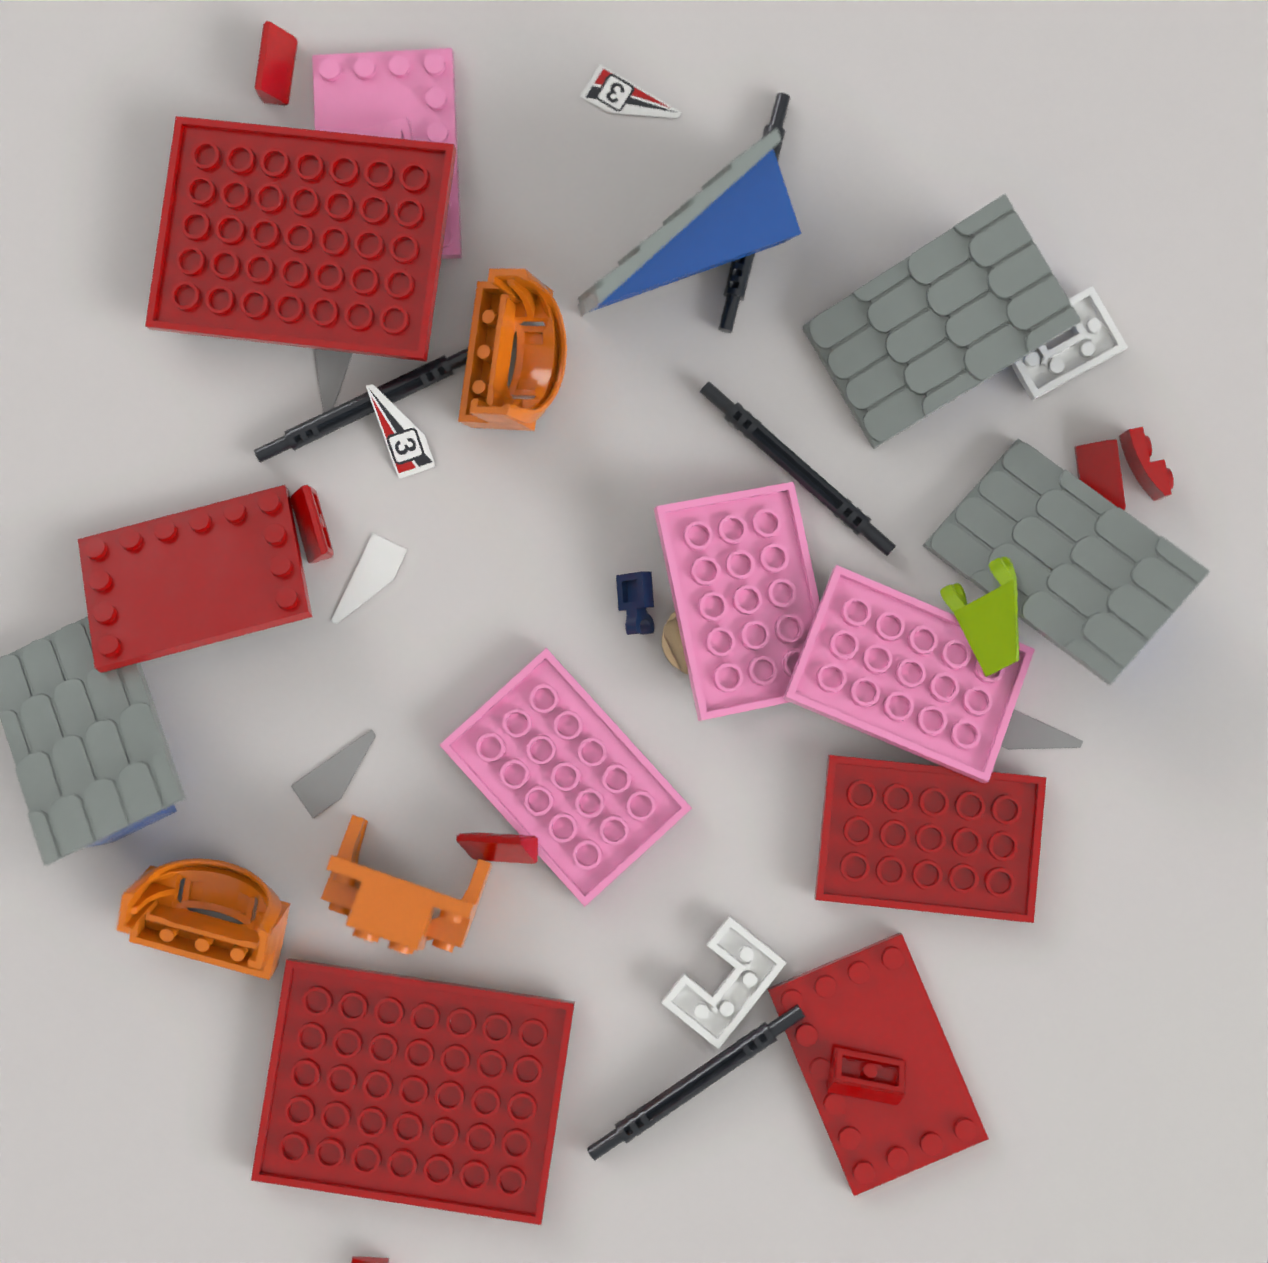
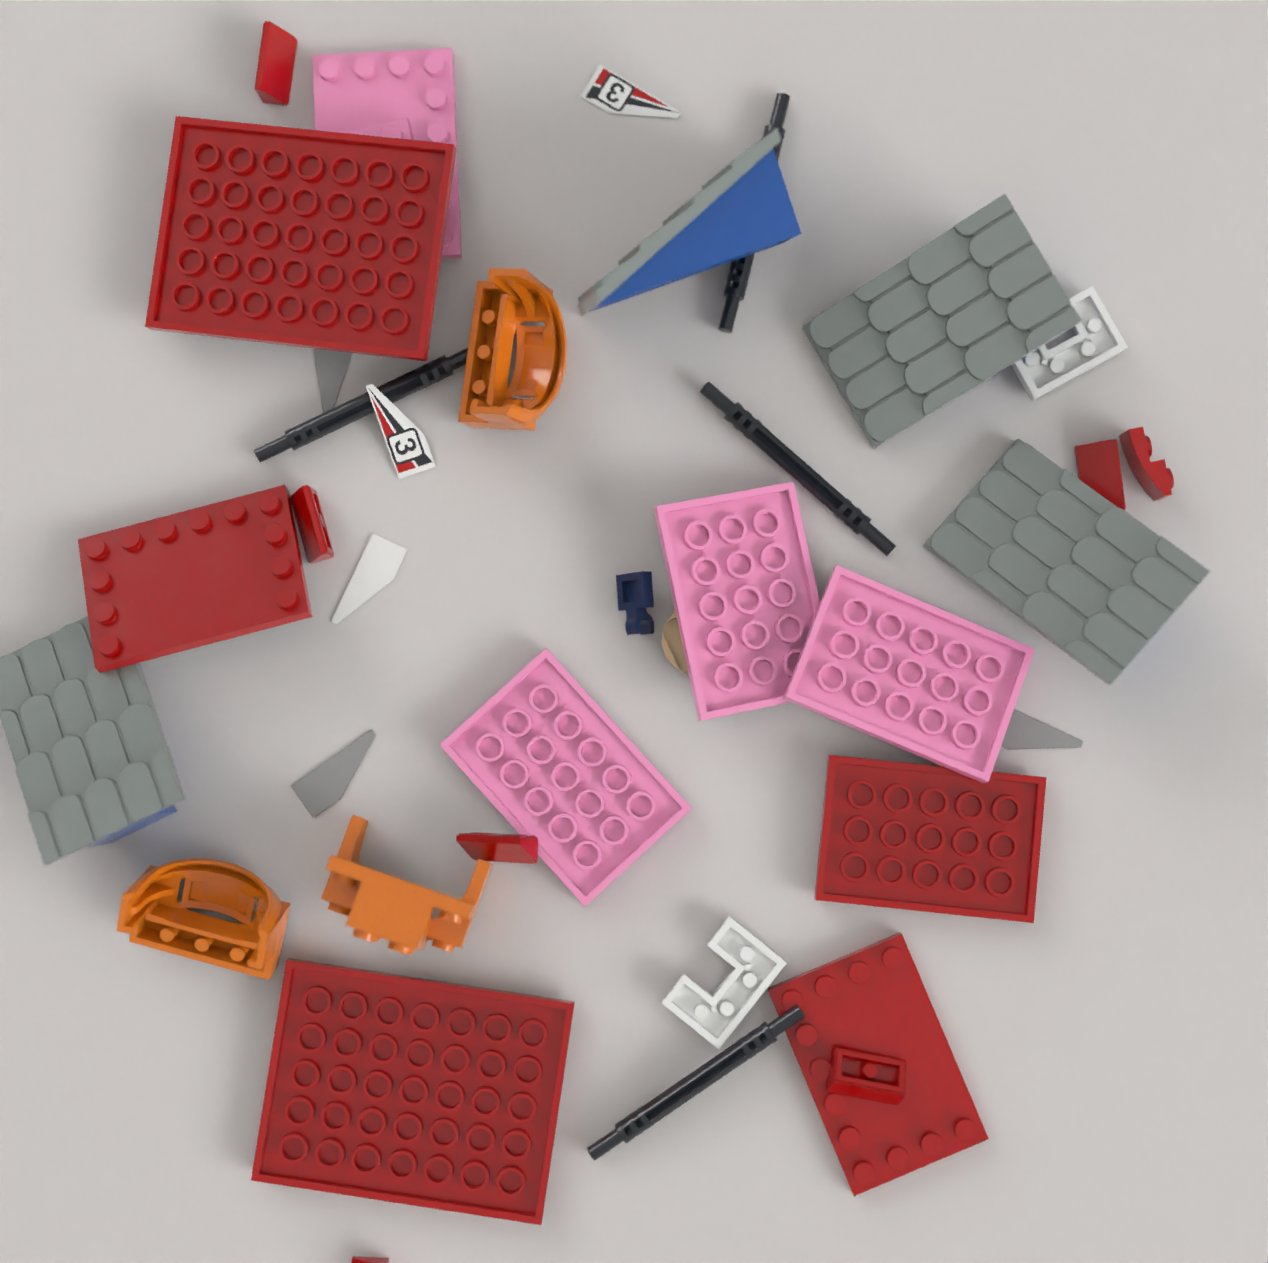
lime flag [940,556,1019,677] -> none

